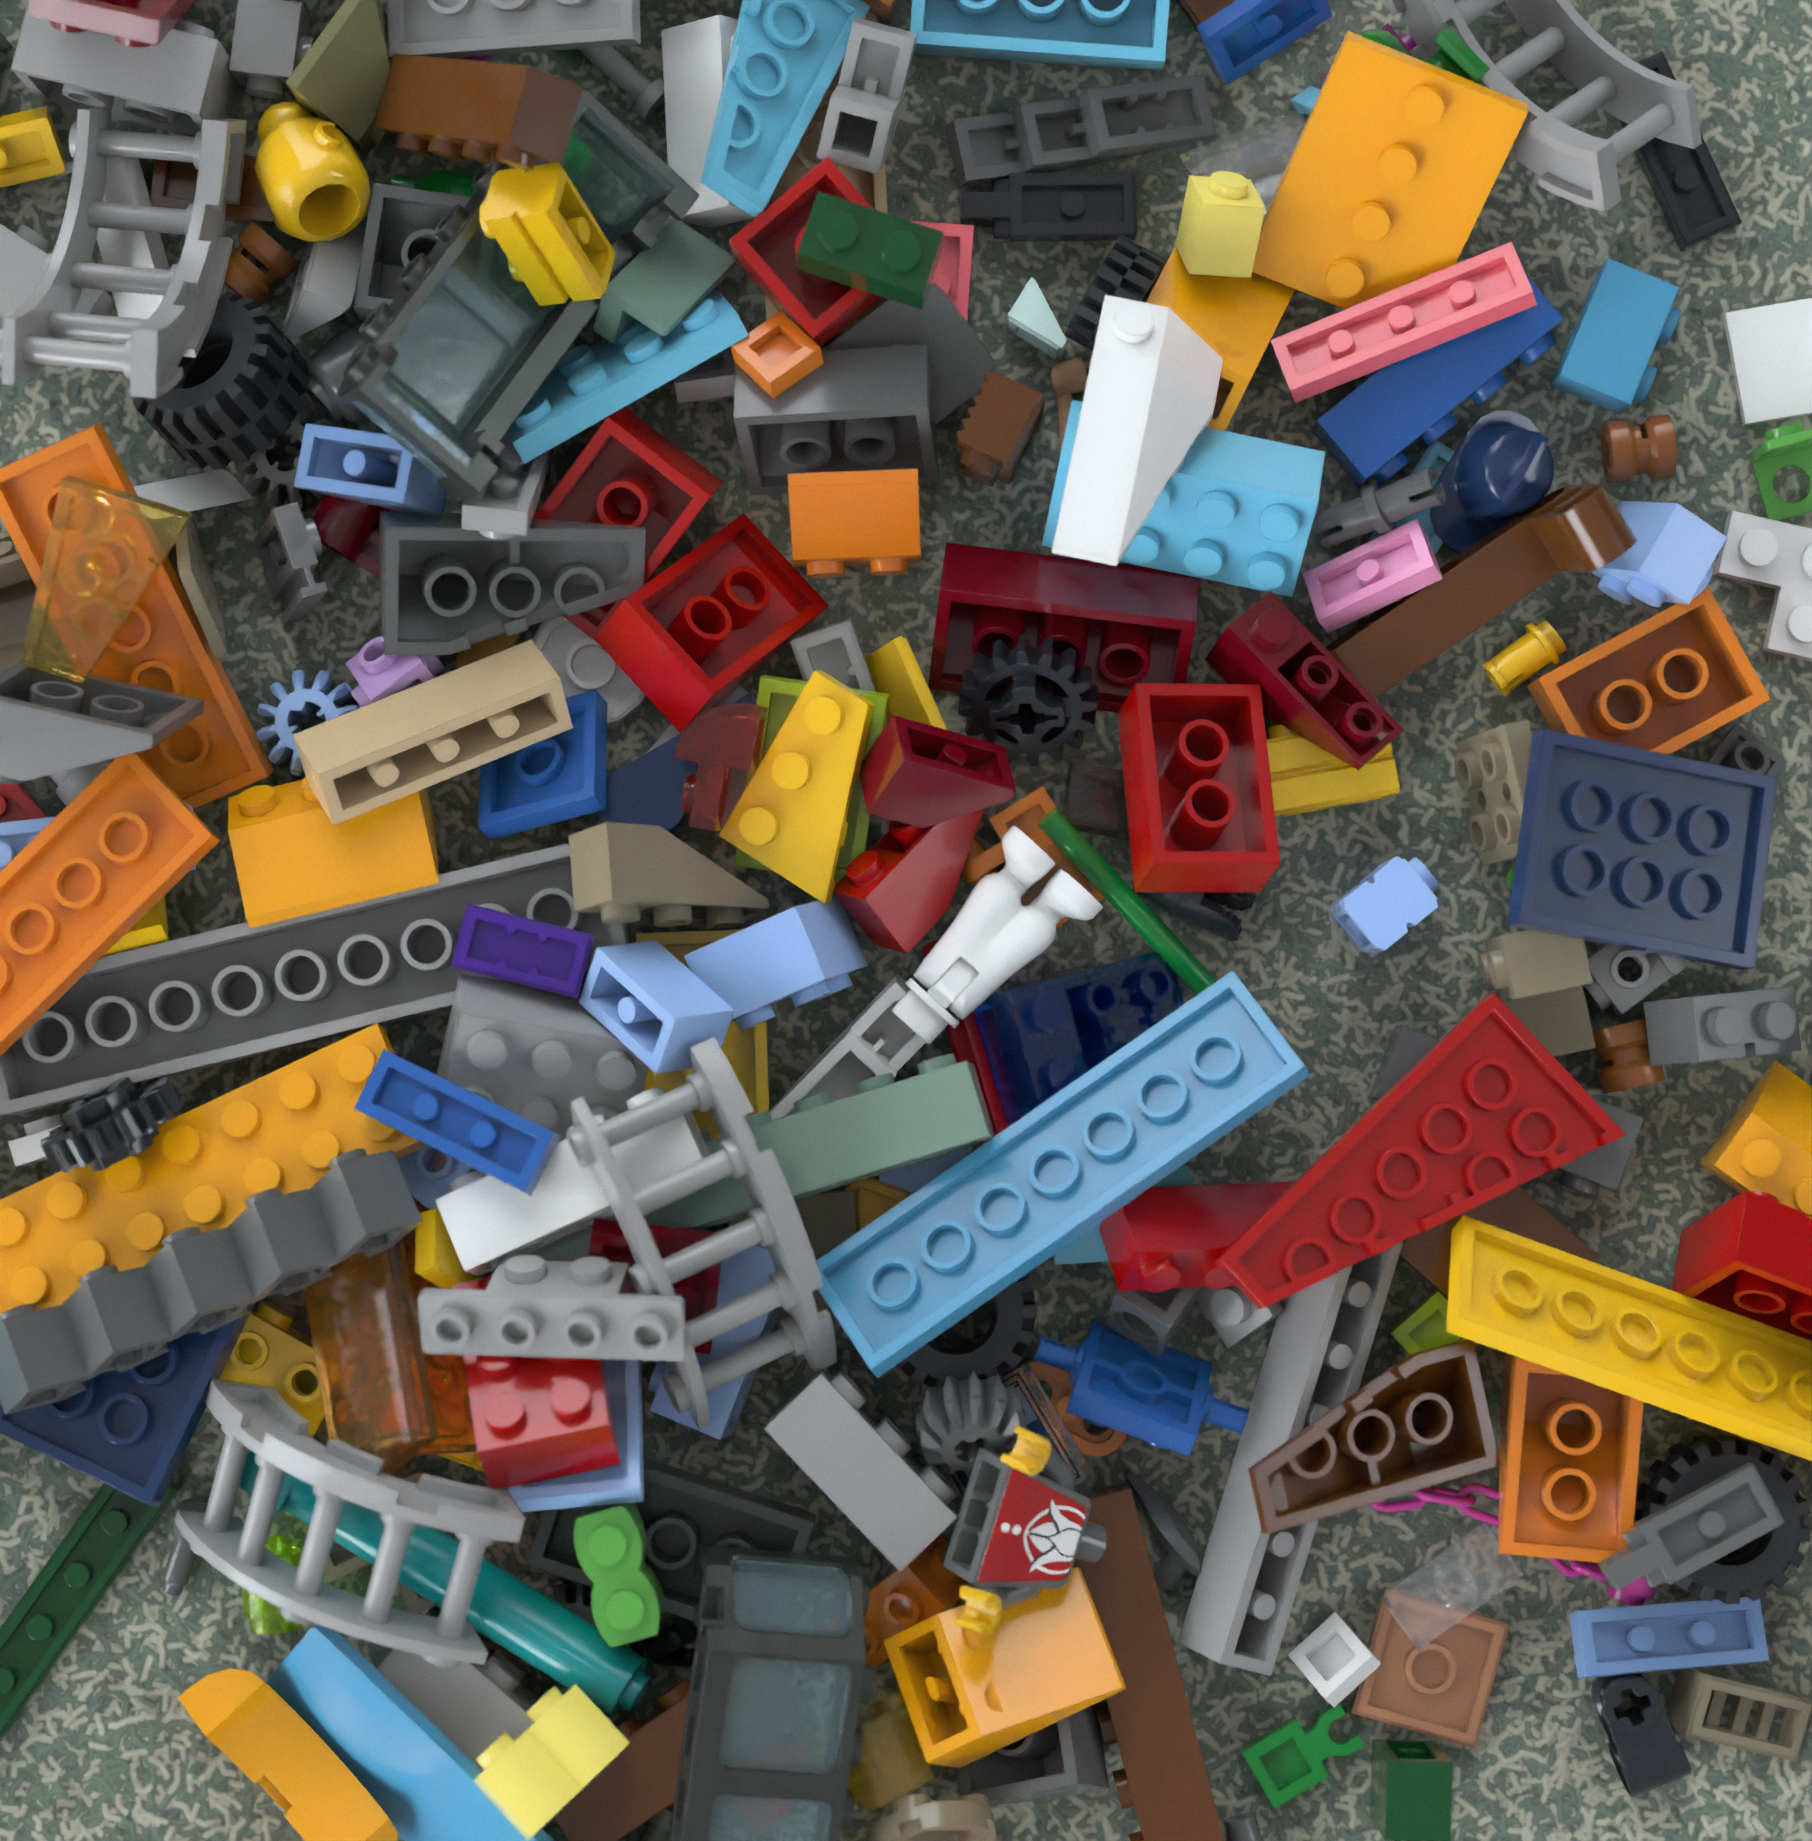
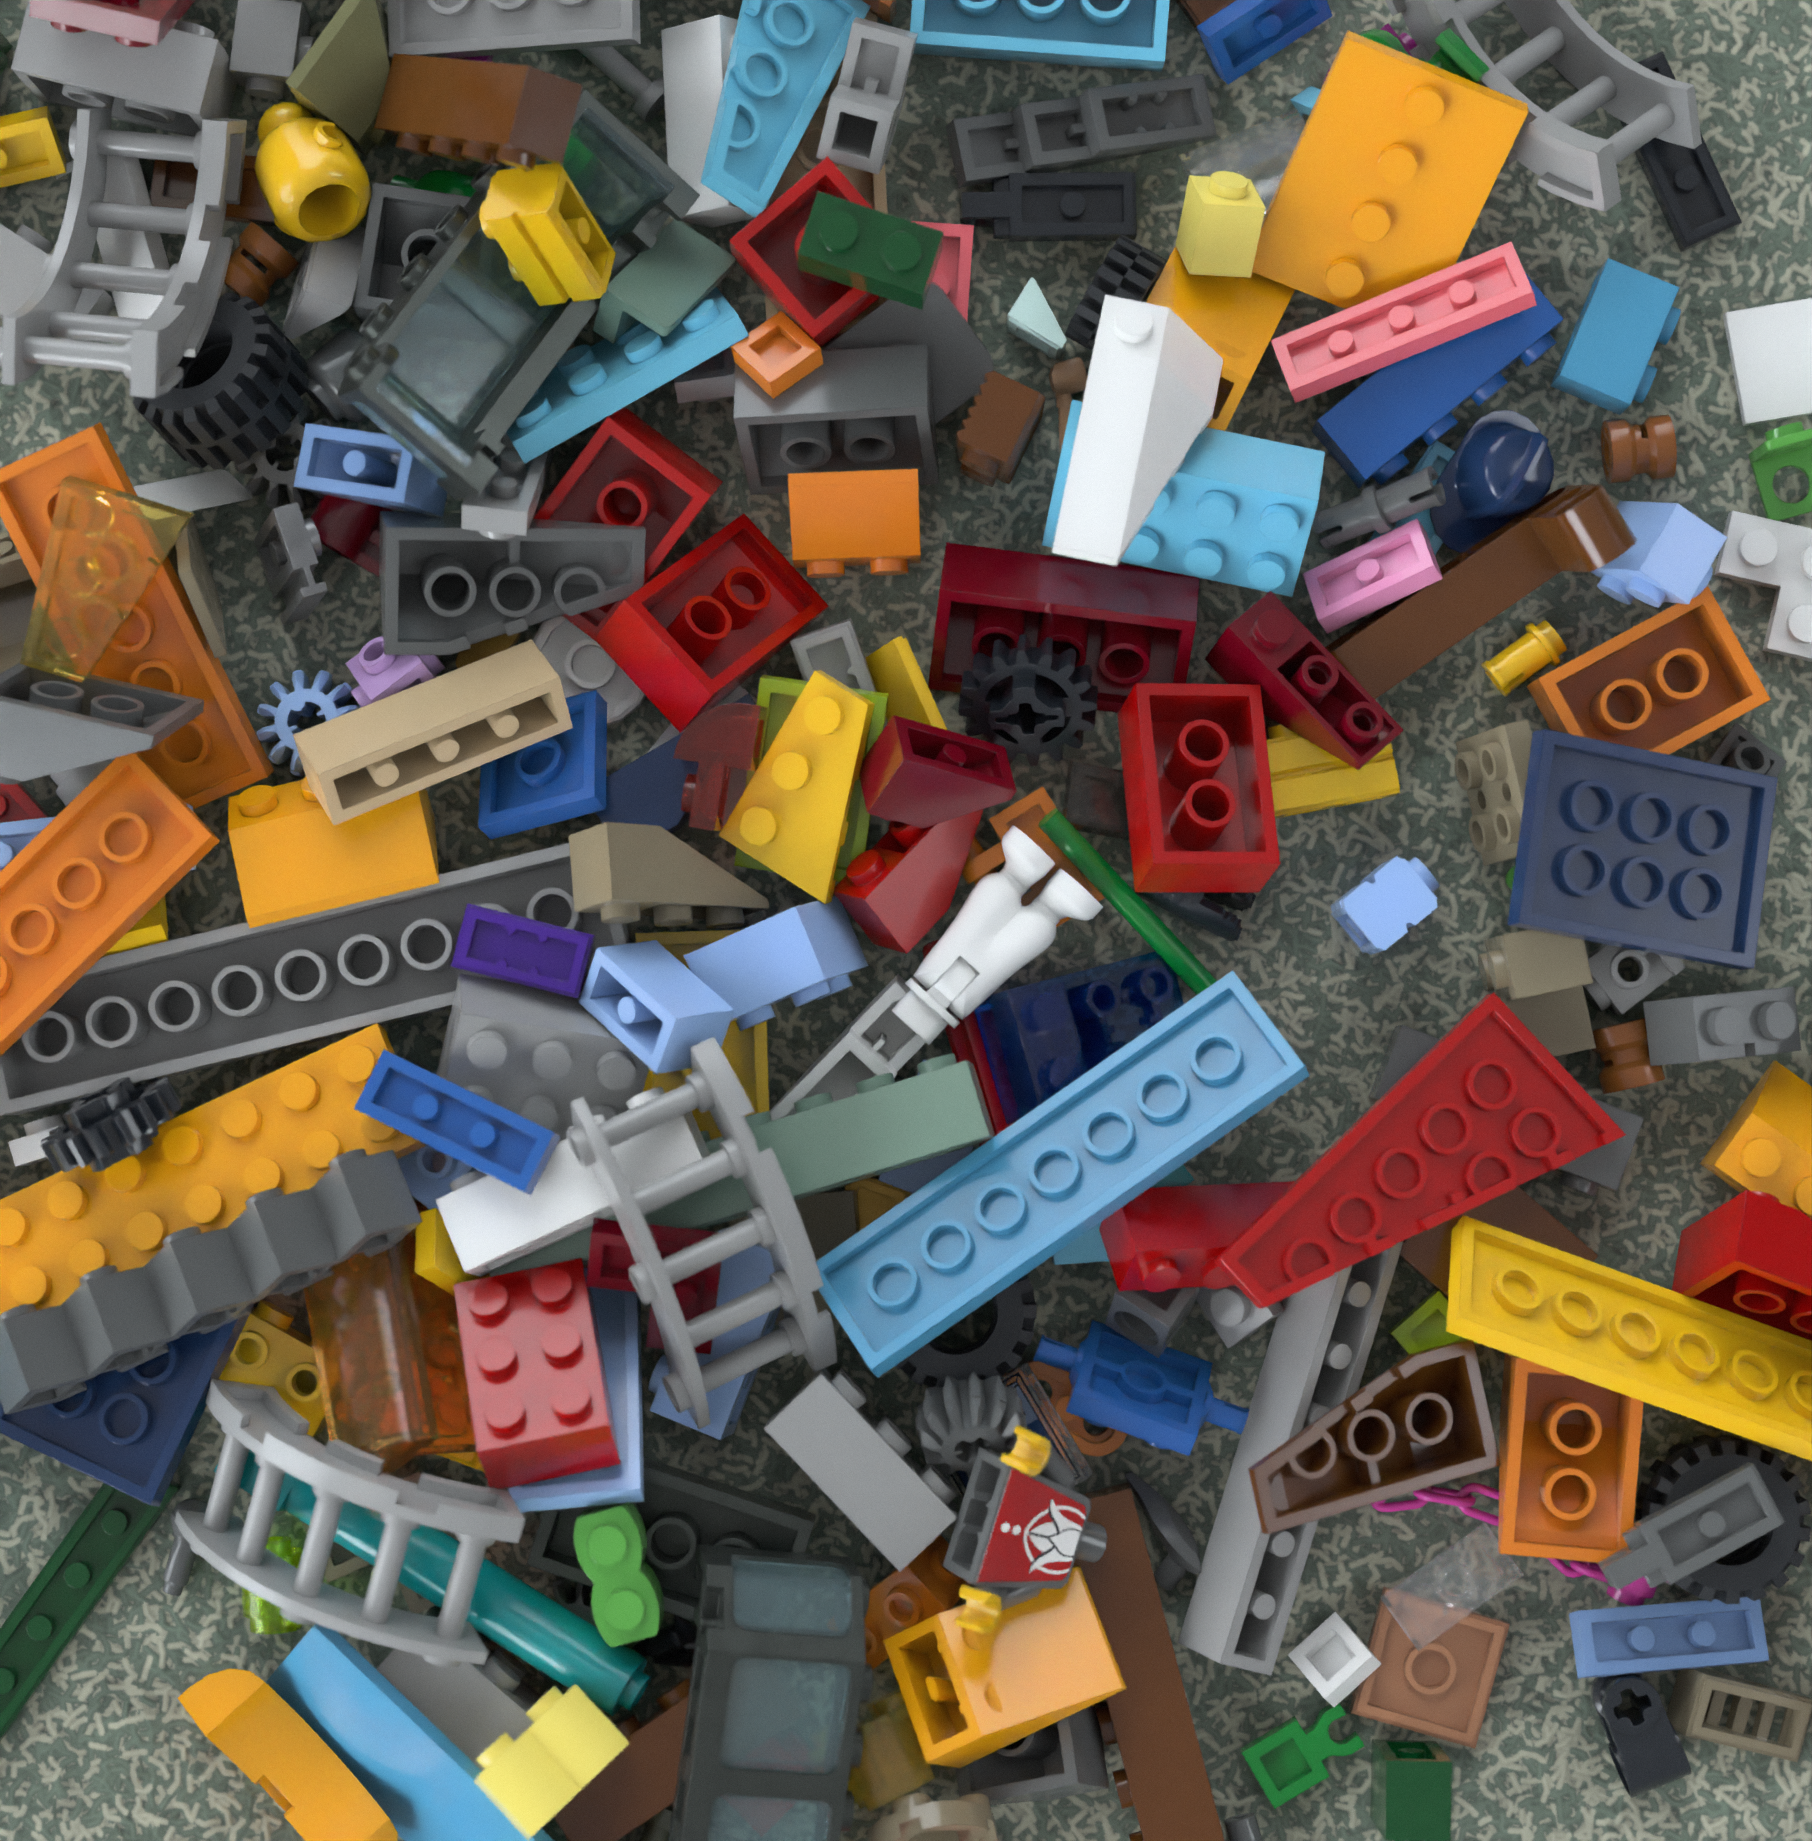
light grey bracket [418,1254,687,1361] -> none

